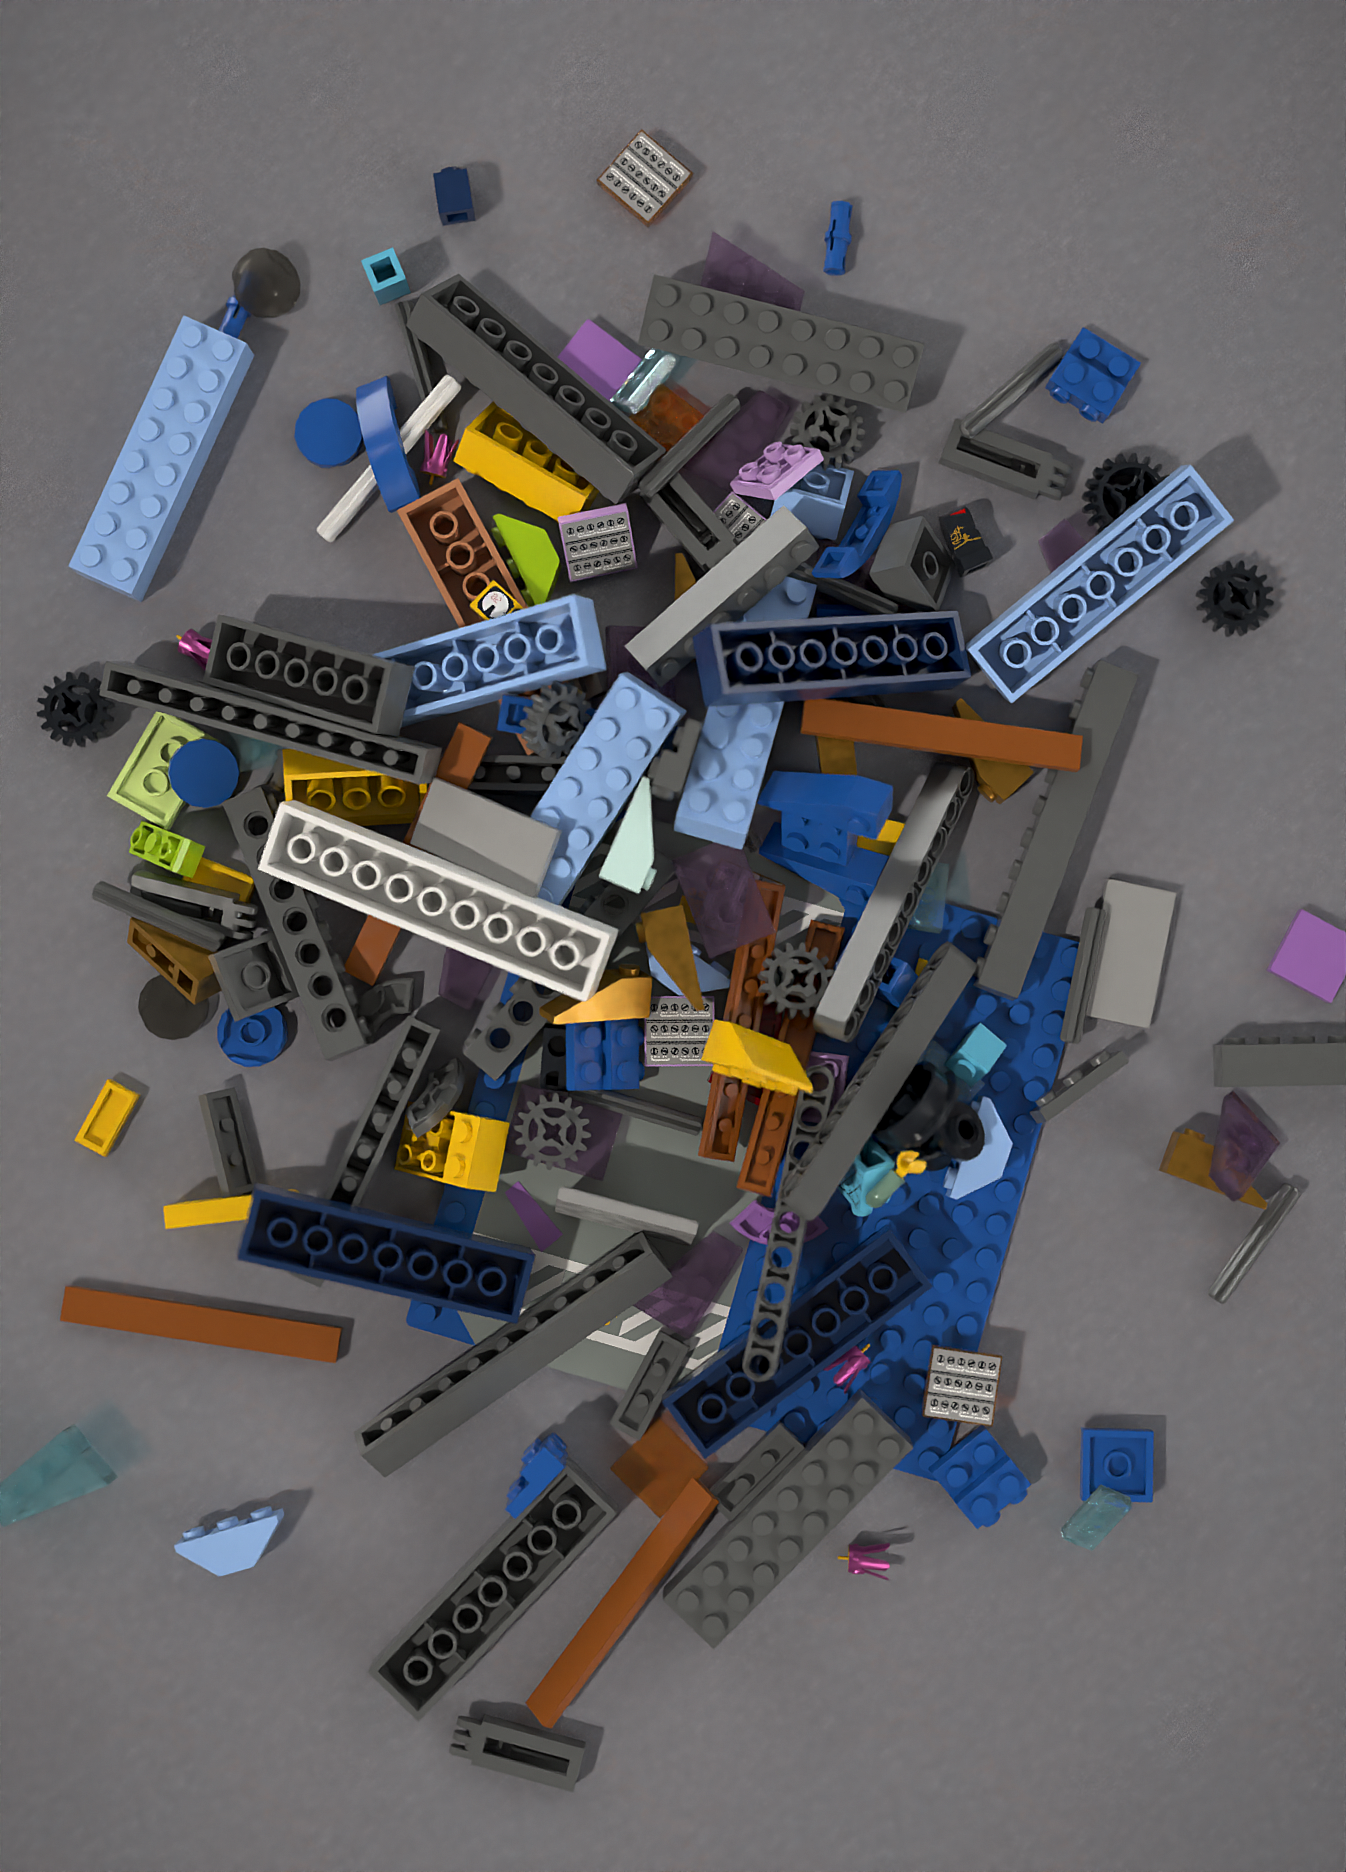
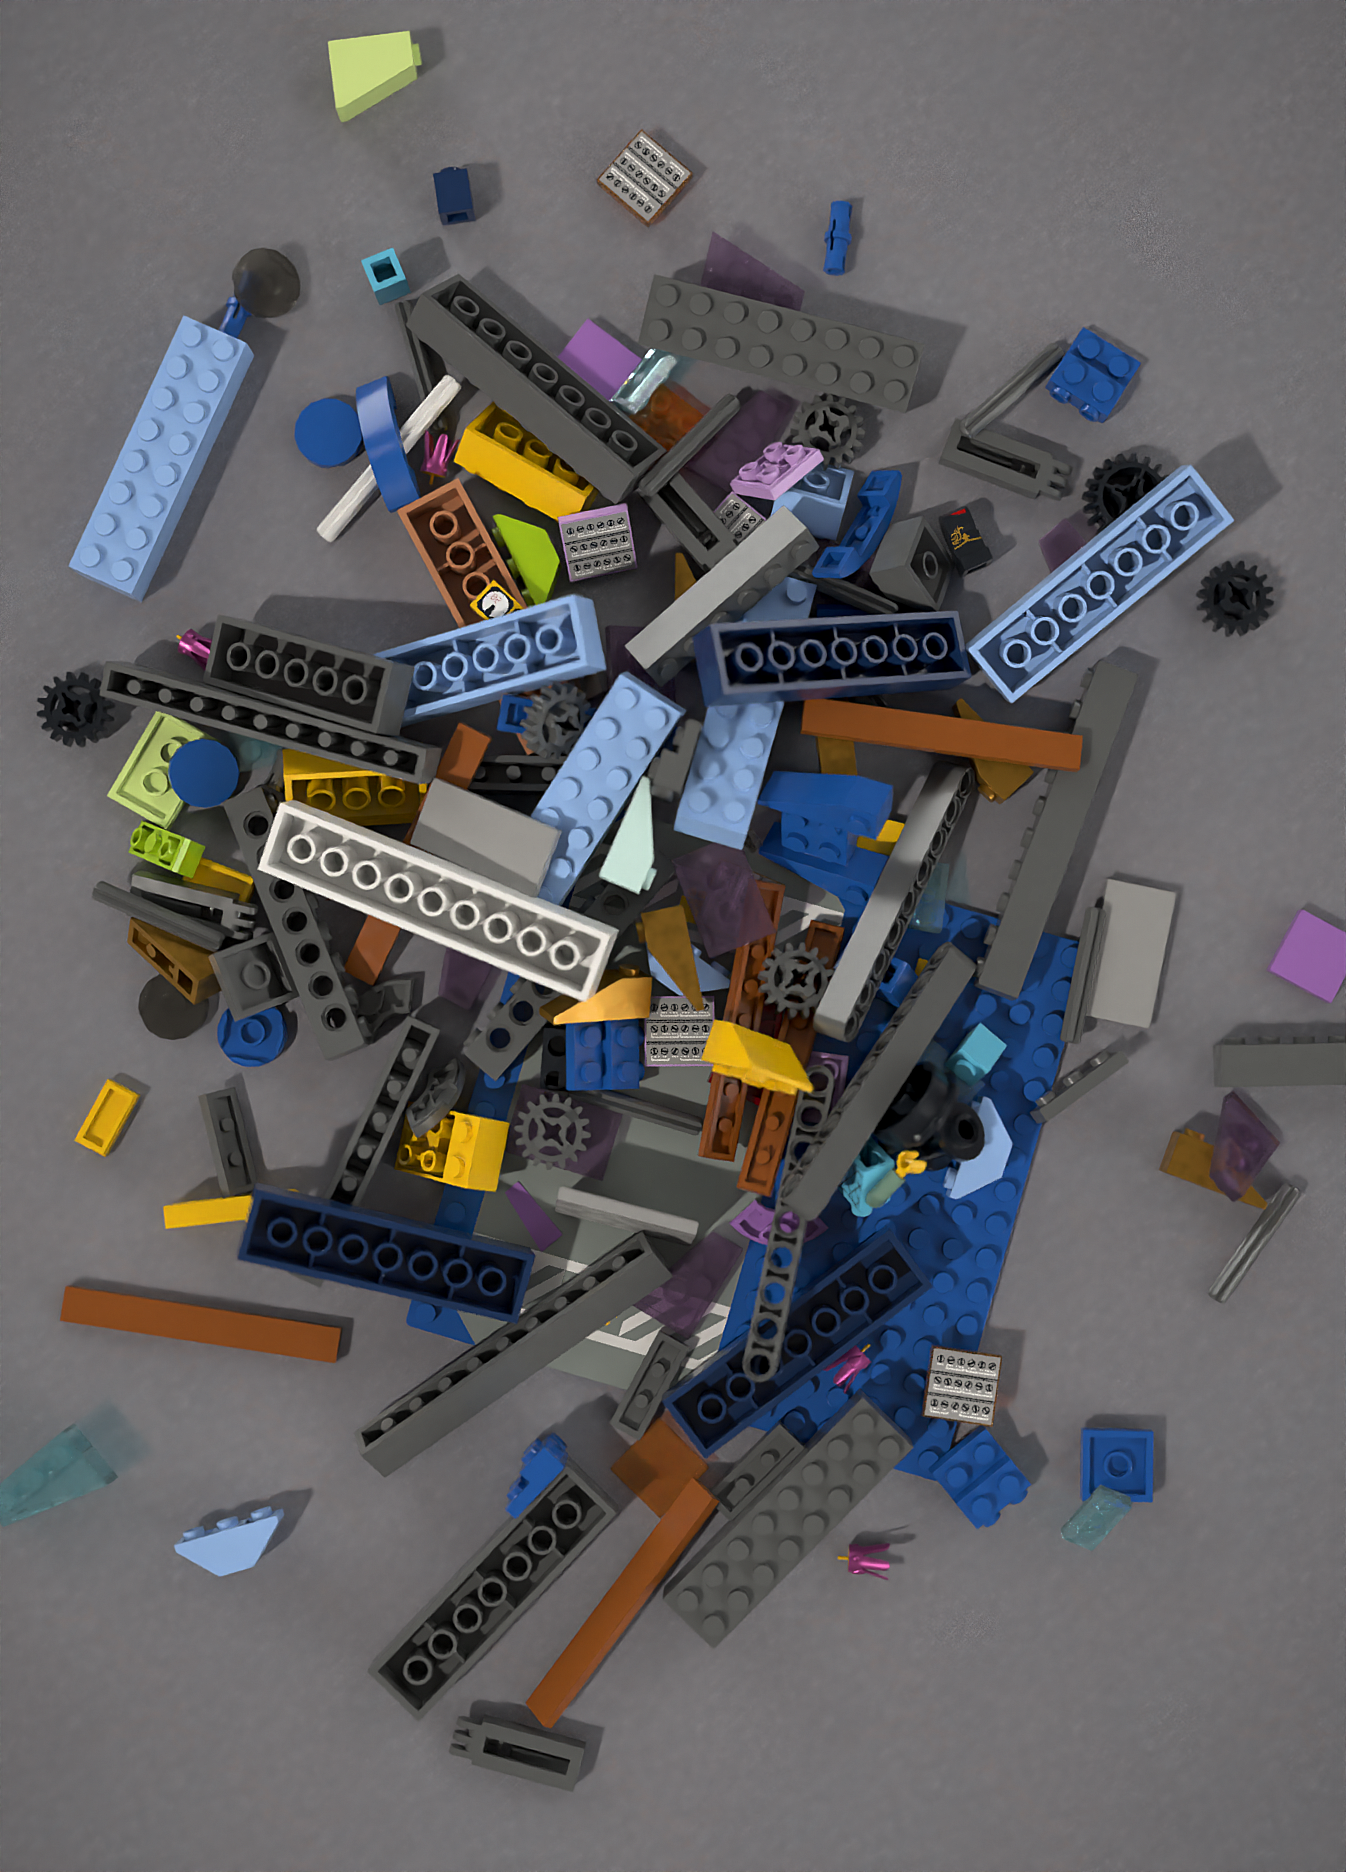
none -> yellowish green slope [328,31,422,122]

